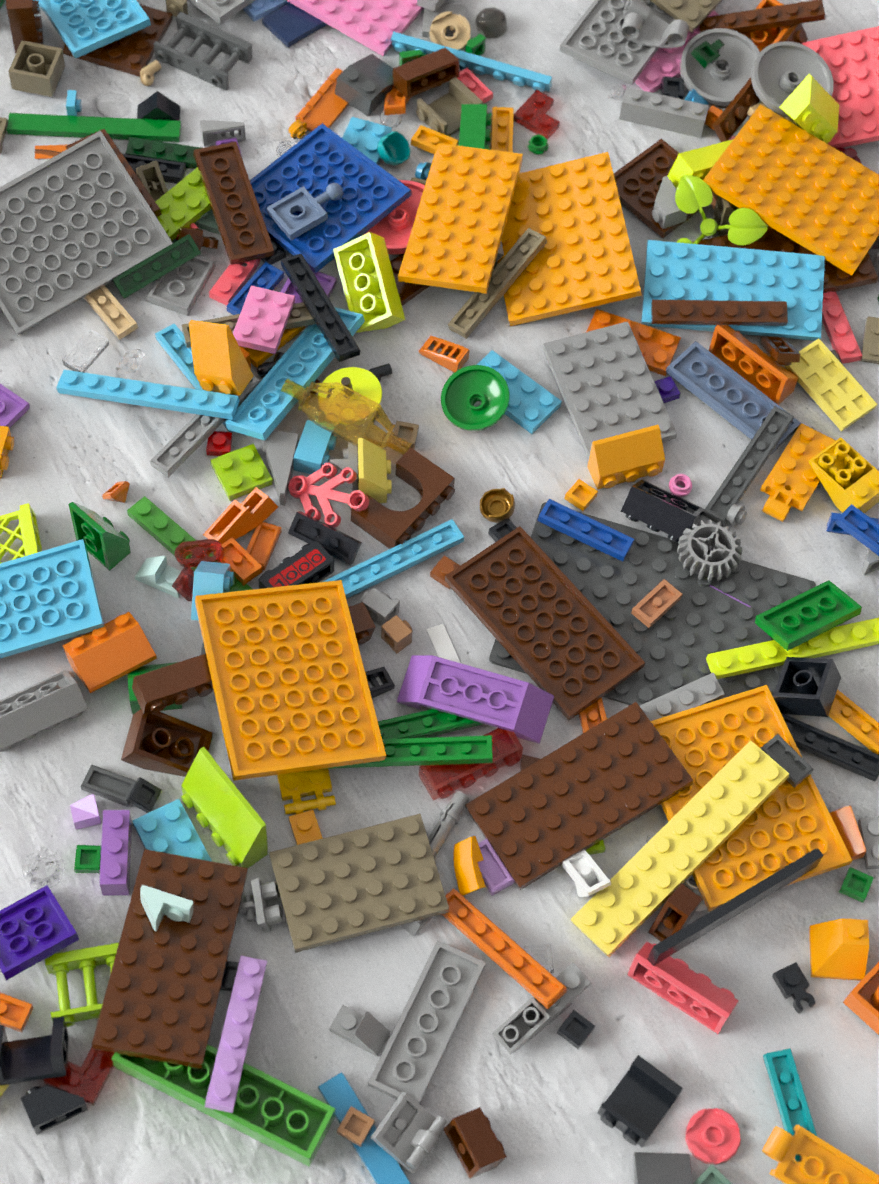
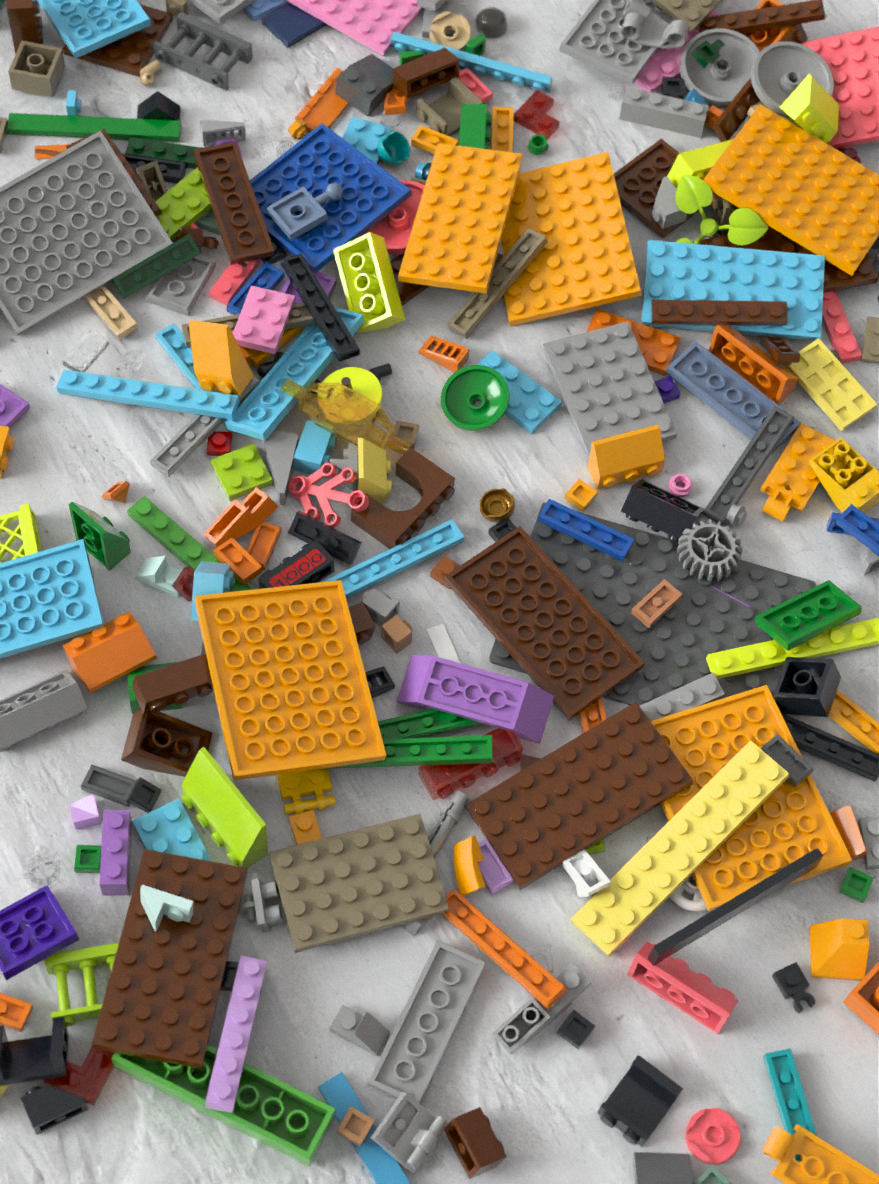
clear red plate [175,539,224,568] -> none
reddish brown slope [648,883,703,941] -> none

